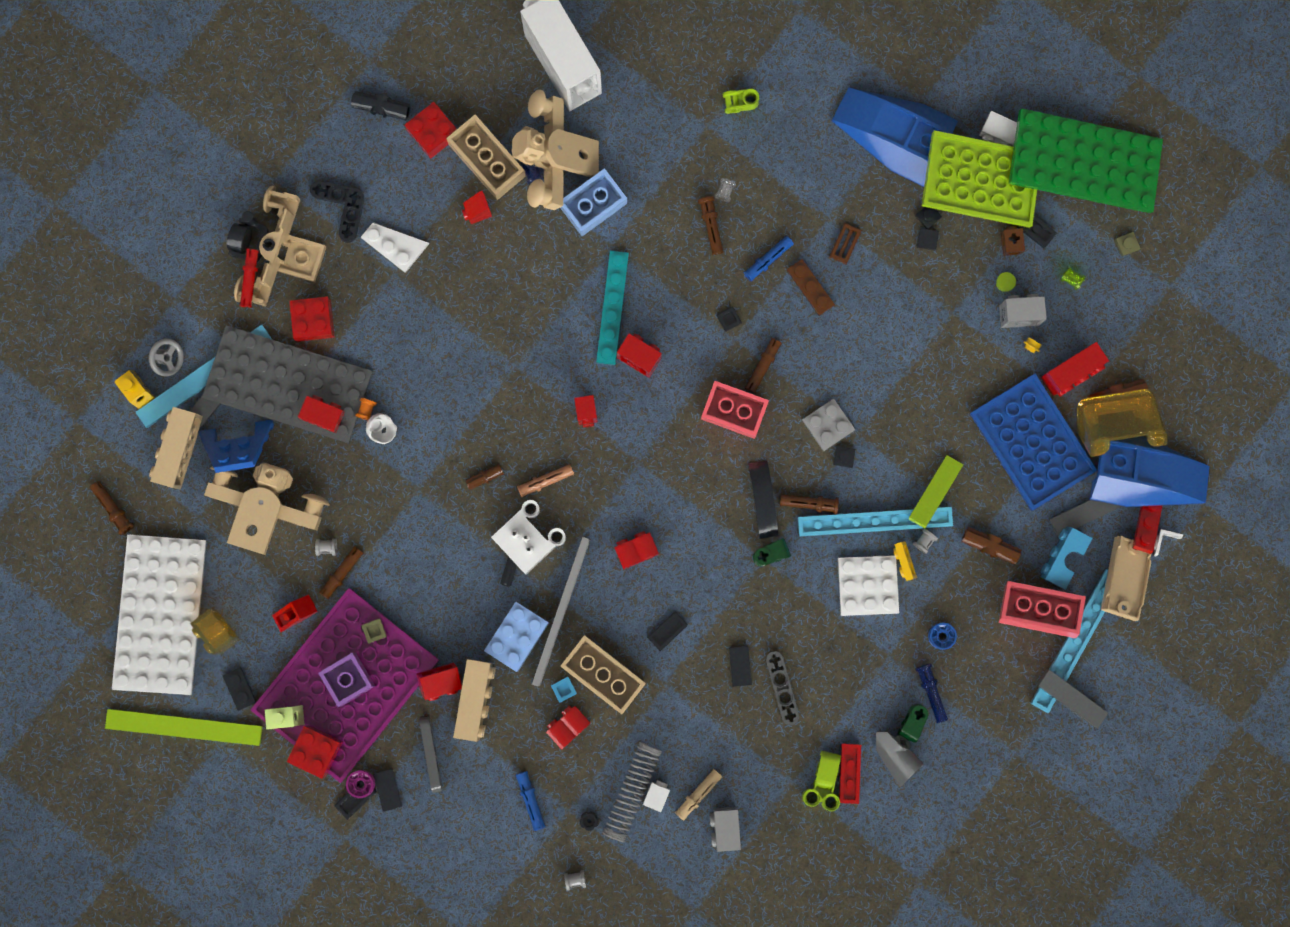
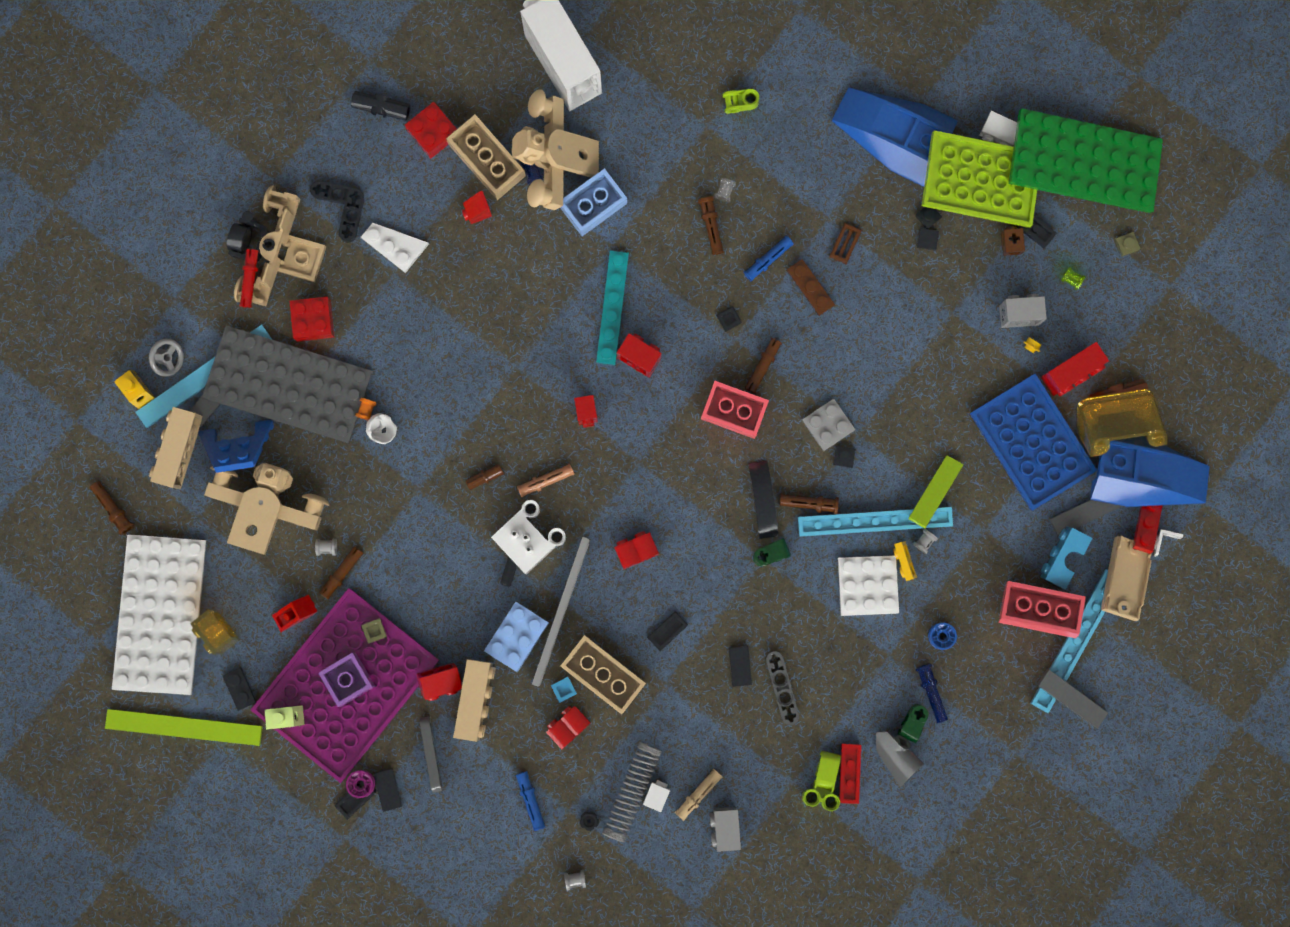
red brick [287,725,343,779] -> none
red brick [298,395,345,433] -> none
reddish brown piece [961,526,1022,565] -> none
lime tile [996,272,1016,292] -> none

